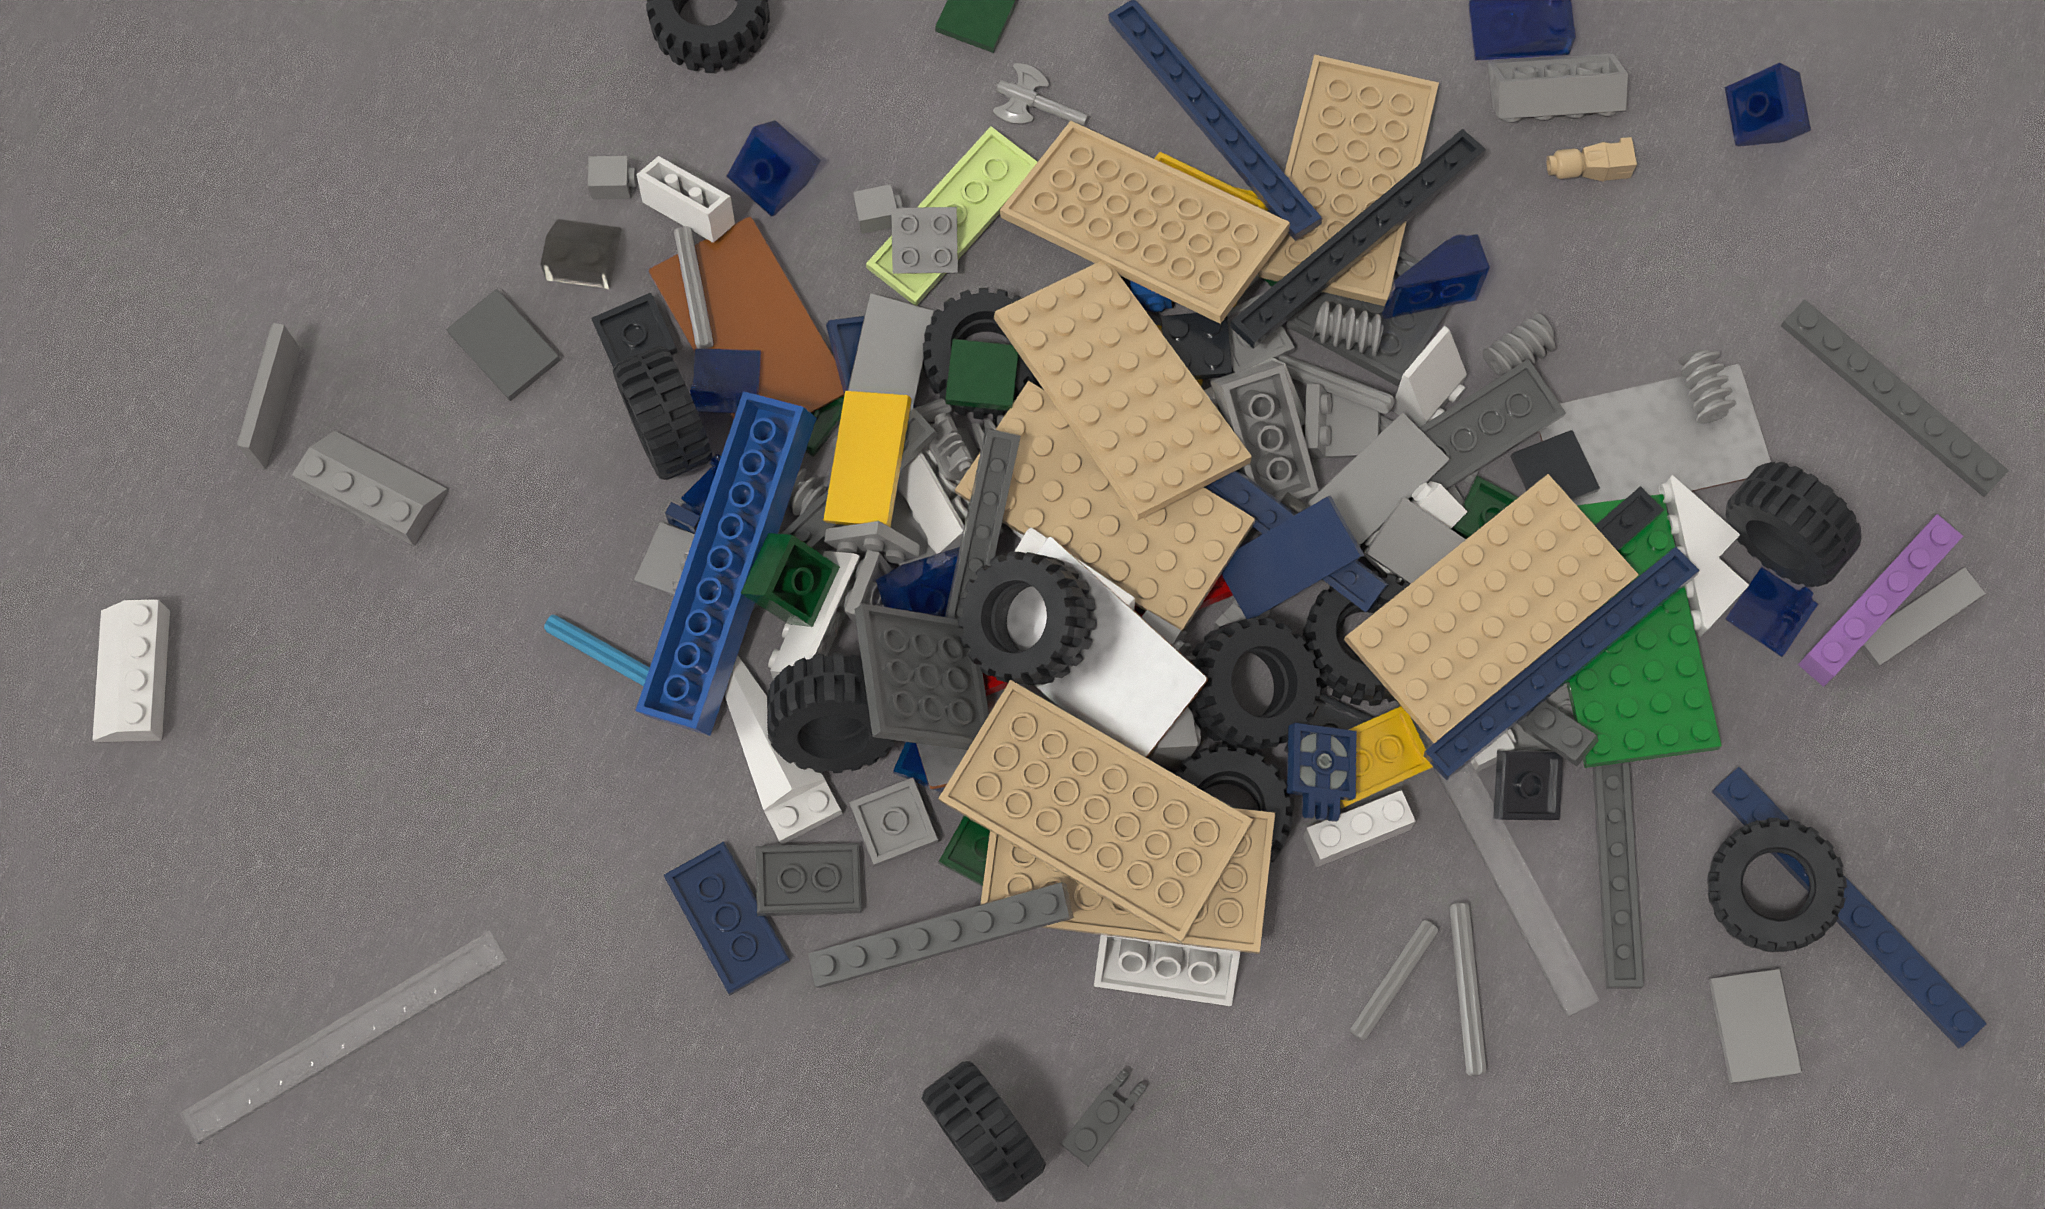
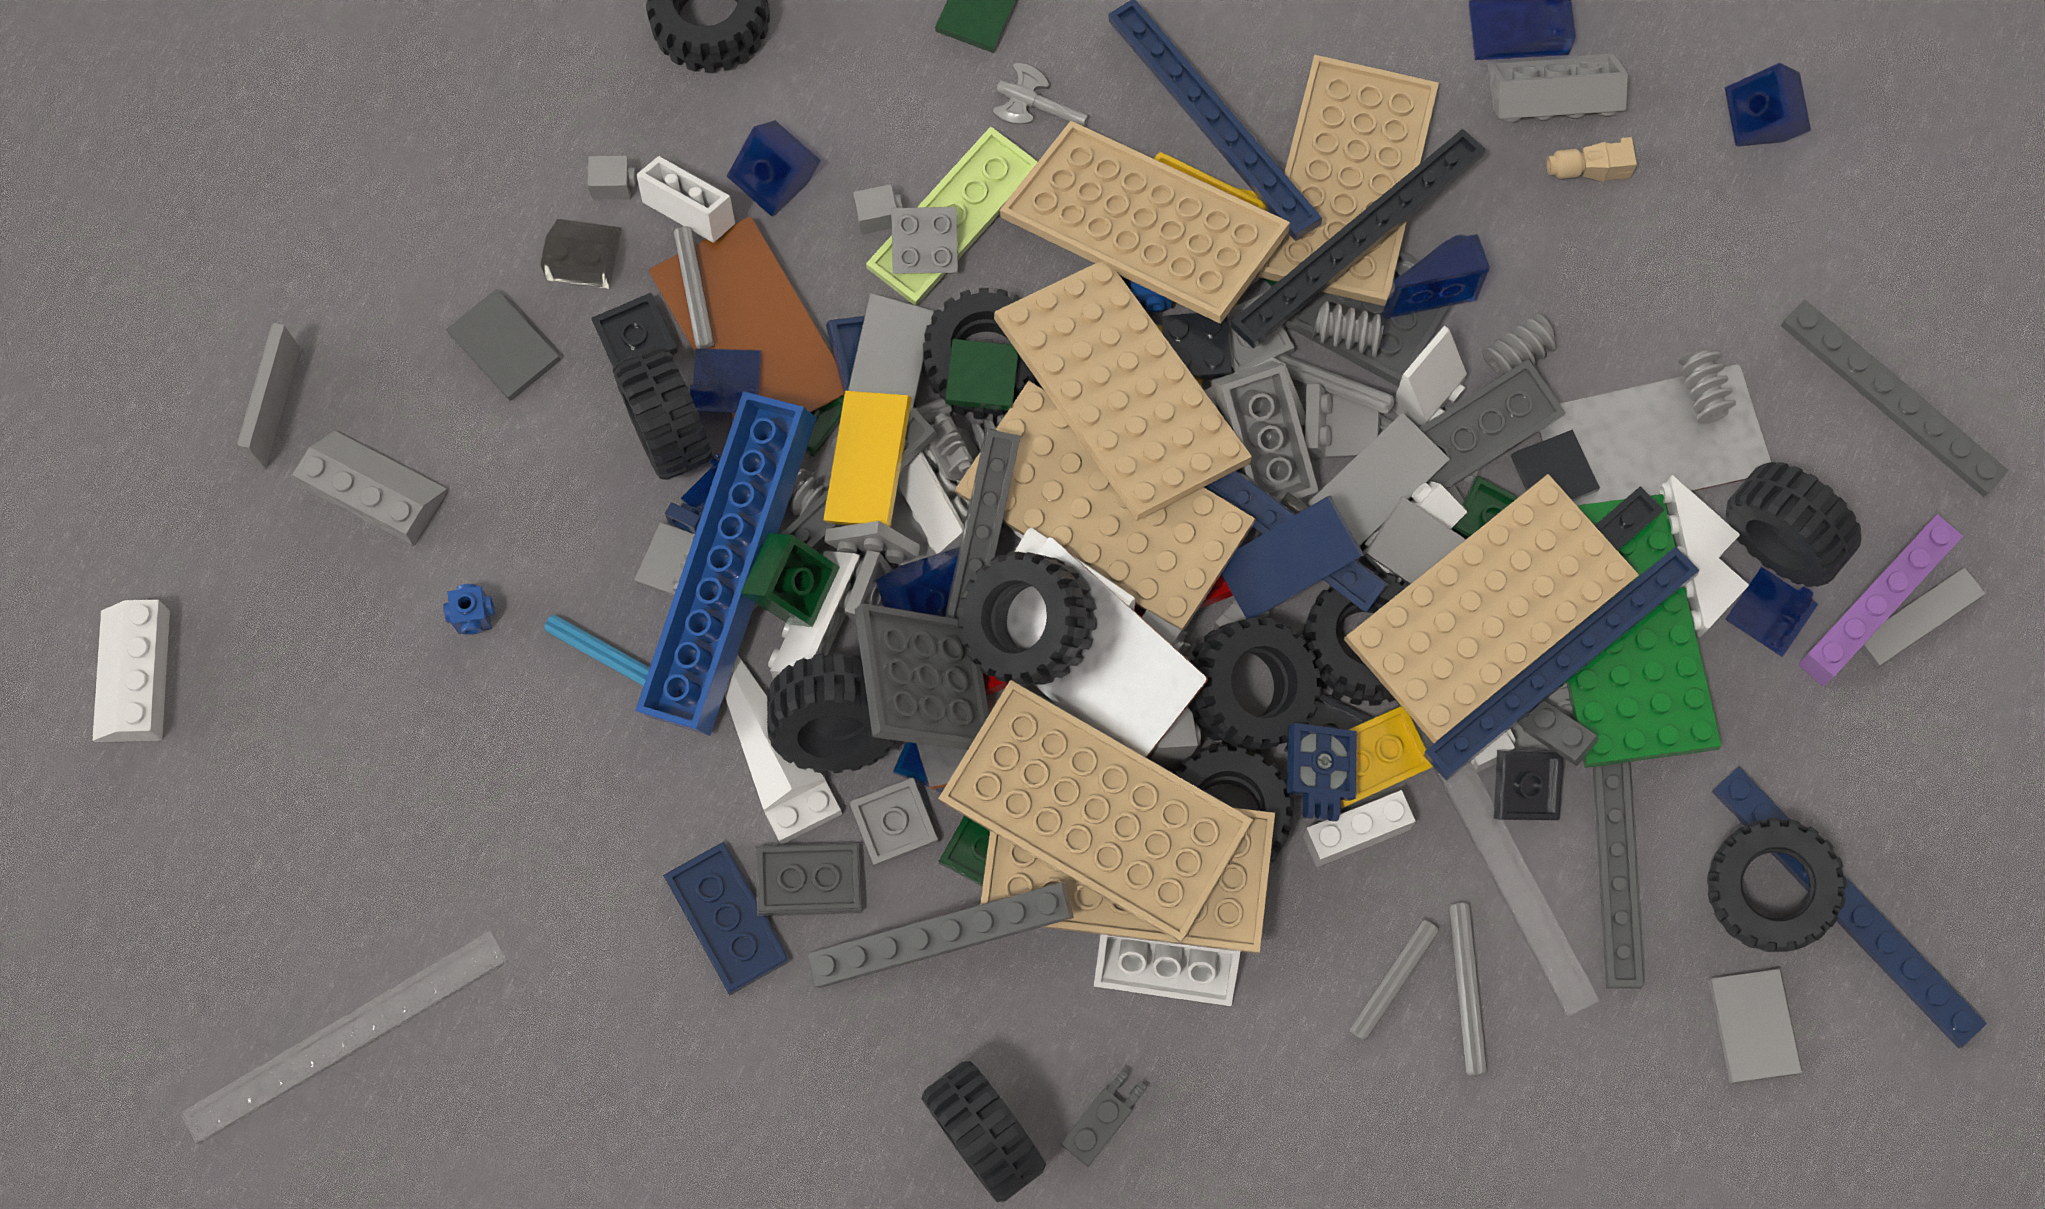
none -> blue brick [443,584,495,635]

